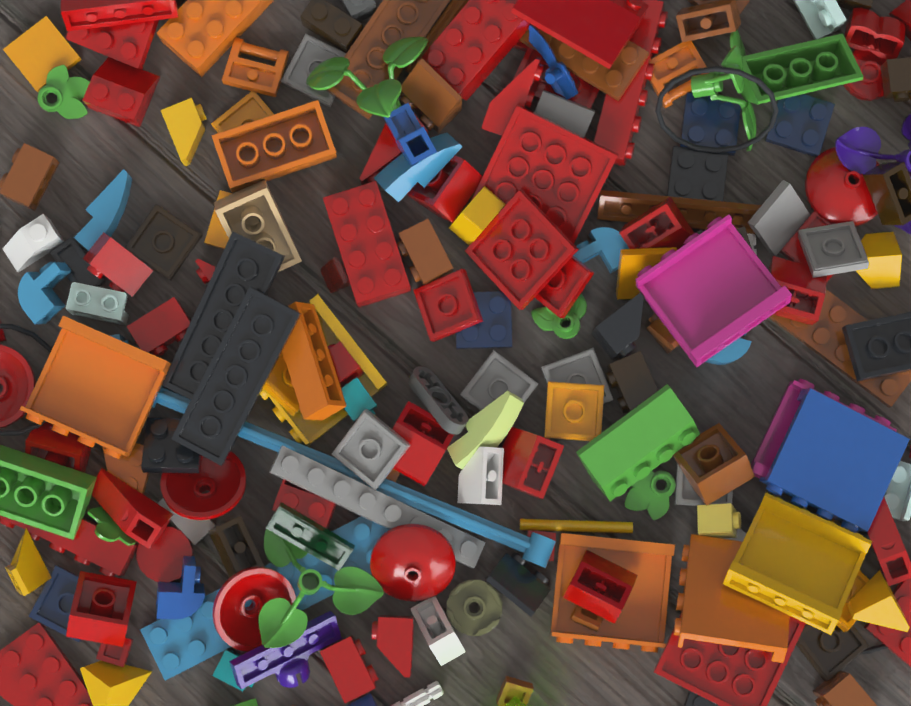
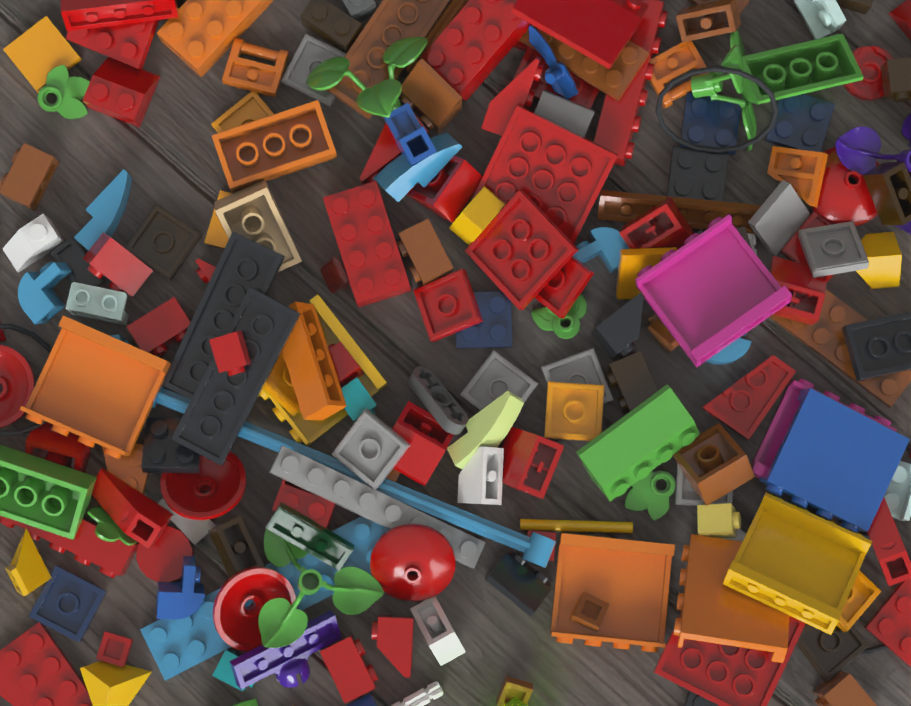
red slope [66,571,137,647] -> none
yellow slope [161,98,207,166] -> none
olive plate [447,579,502,636] -> none
red slope [563,550,638,624] -> none
red brick [845,8,906,59] -> none
yellow slope [847,570,909,632] -> none
none -> red brick [209,331,252,376]
none -> red wing [702,355,796,440]
none -> orange wing [767,146,828,207]

